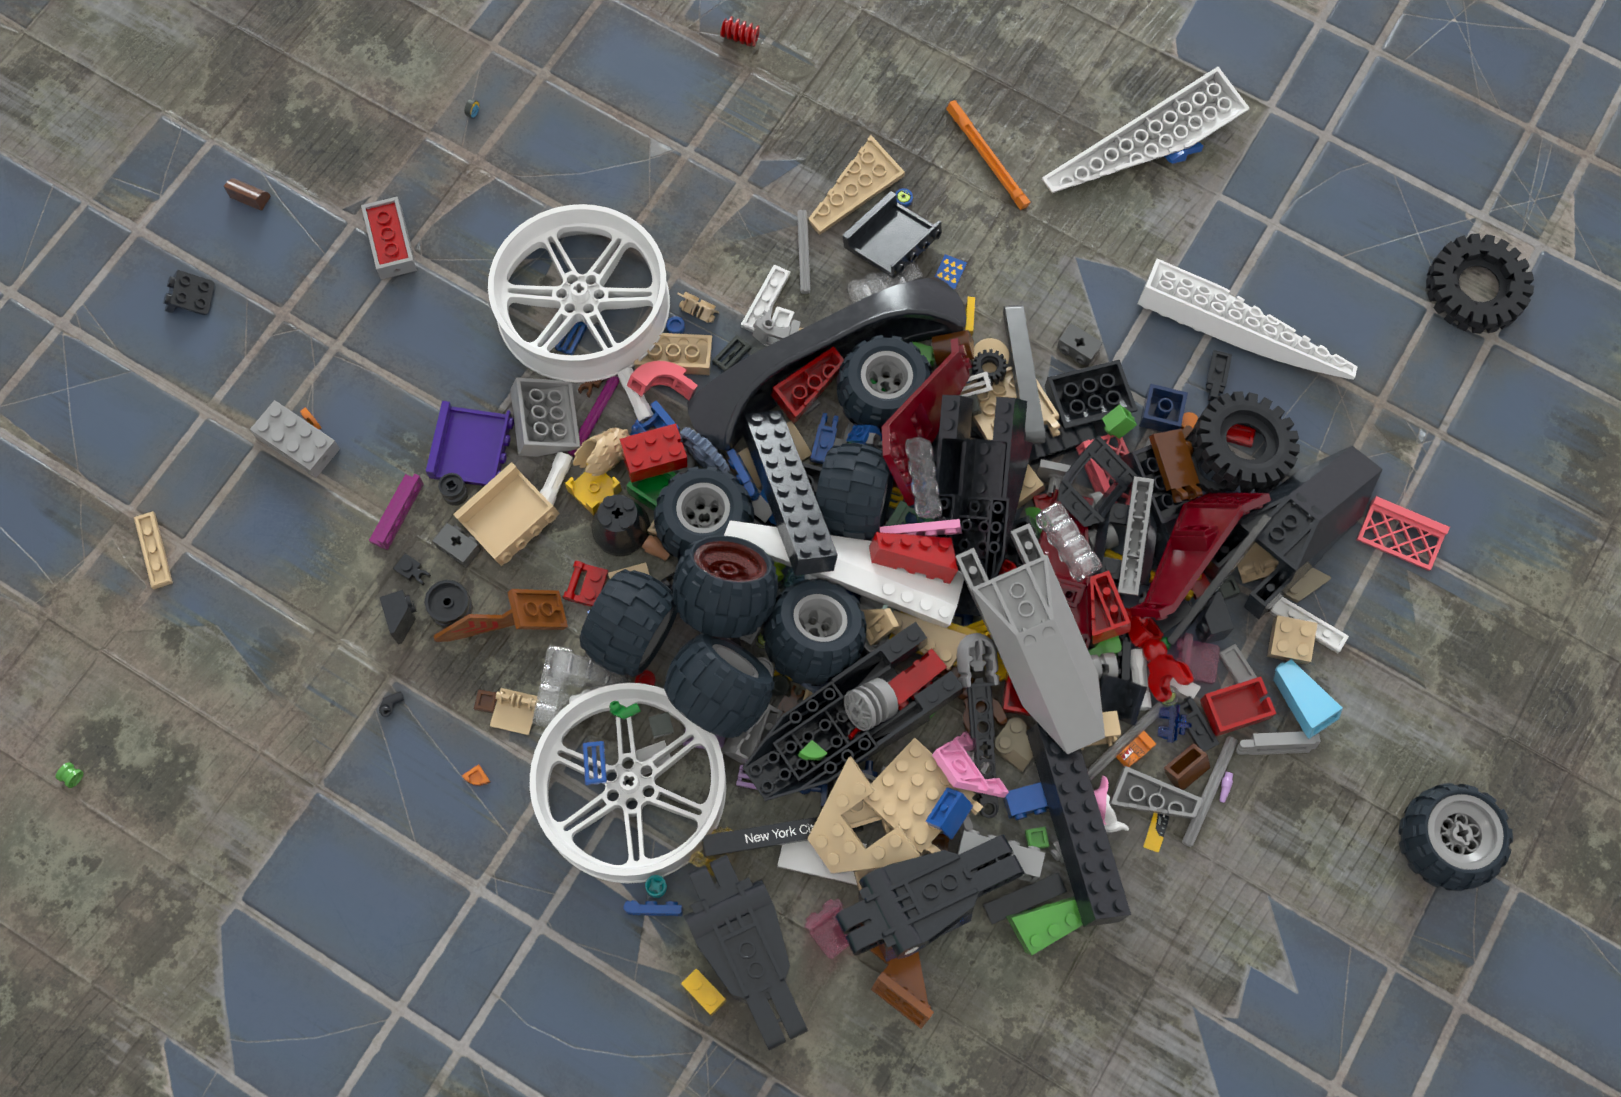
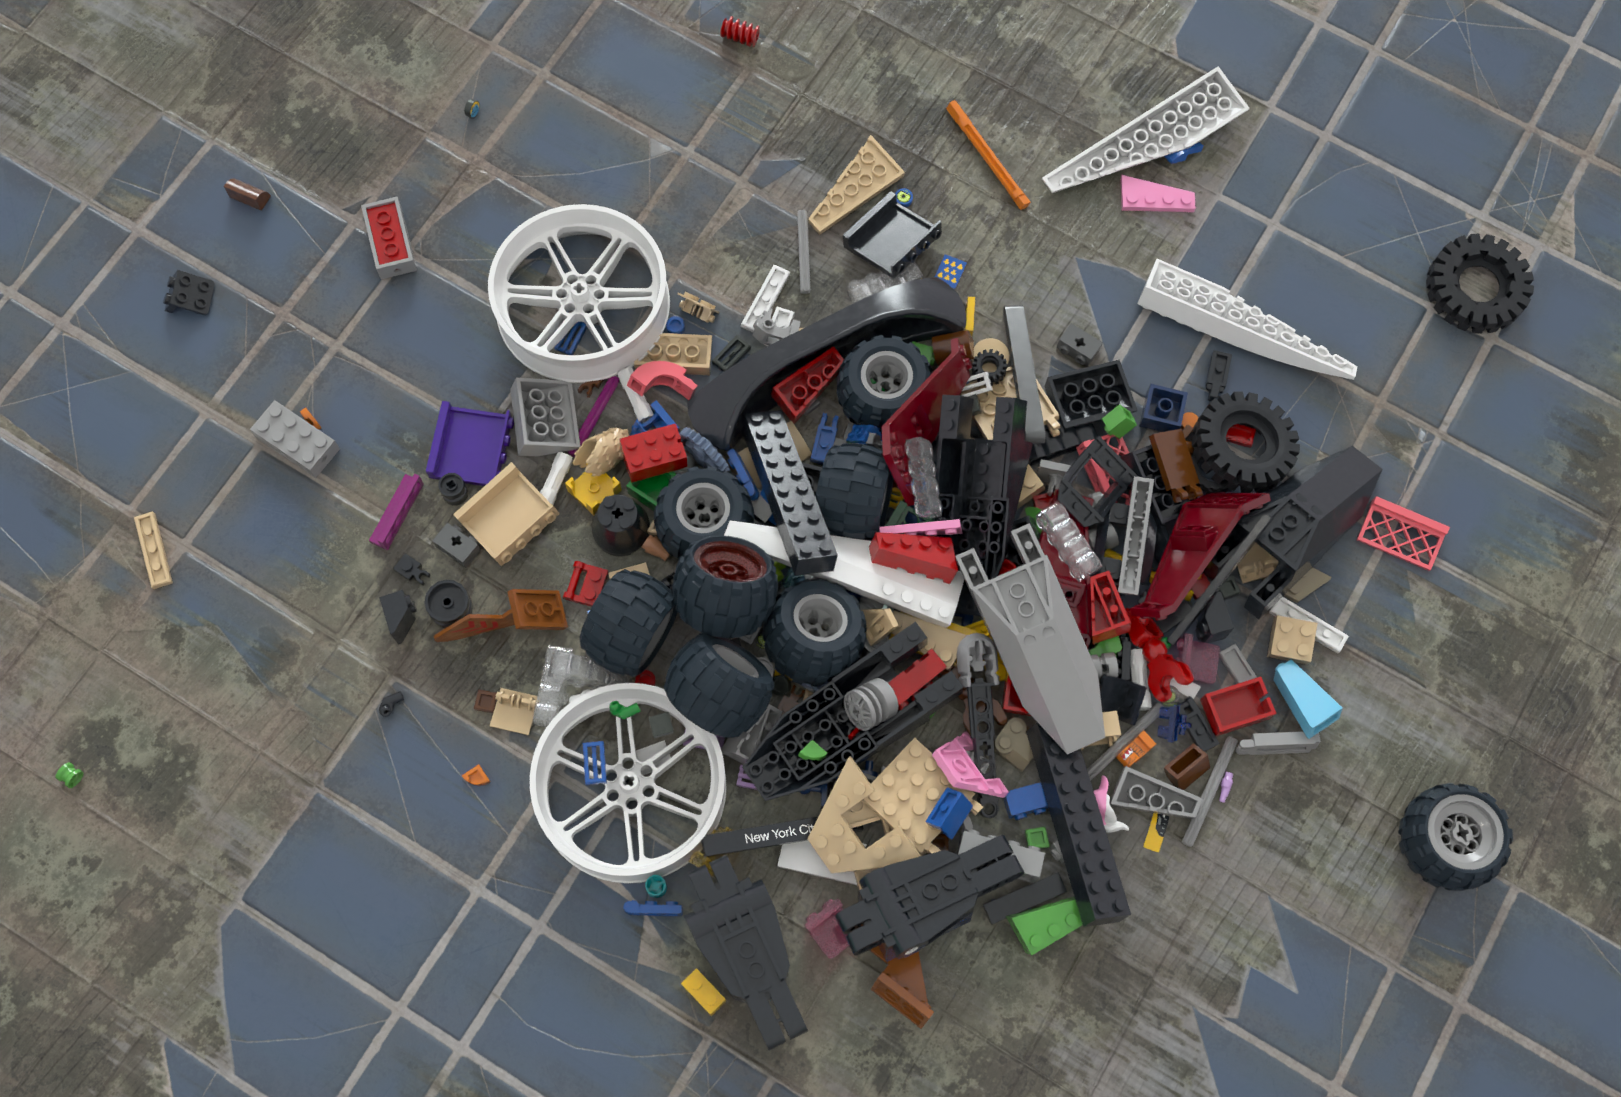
none -> bright pink wing [1120,175,1196,212]

